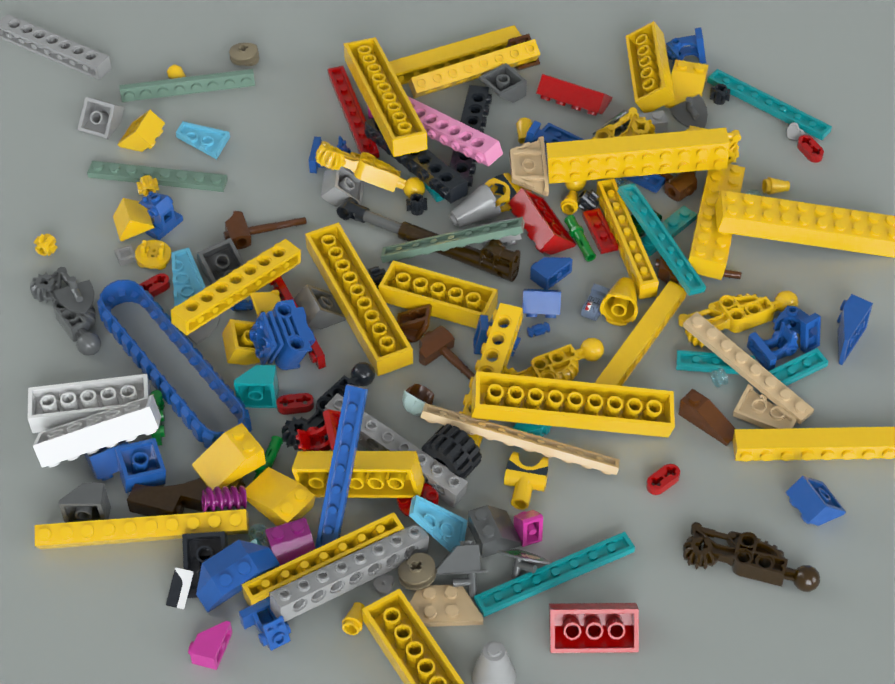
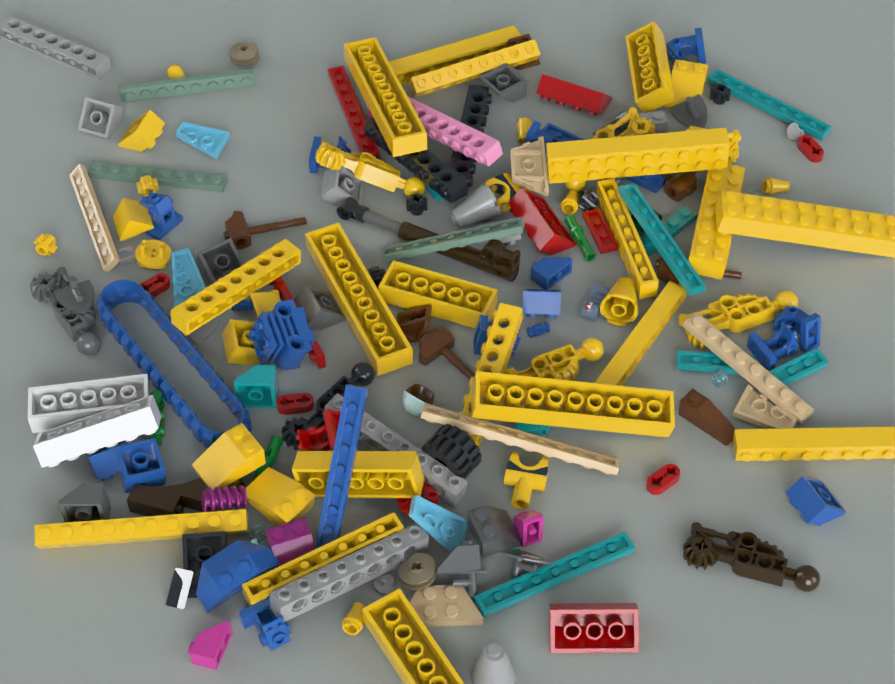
blue slope [837,294,873,365] -> none
none -> tan plate [69,163,120,273]

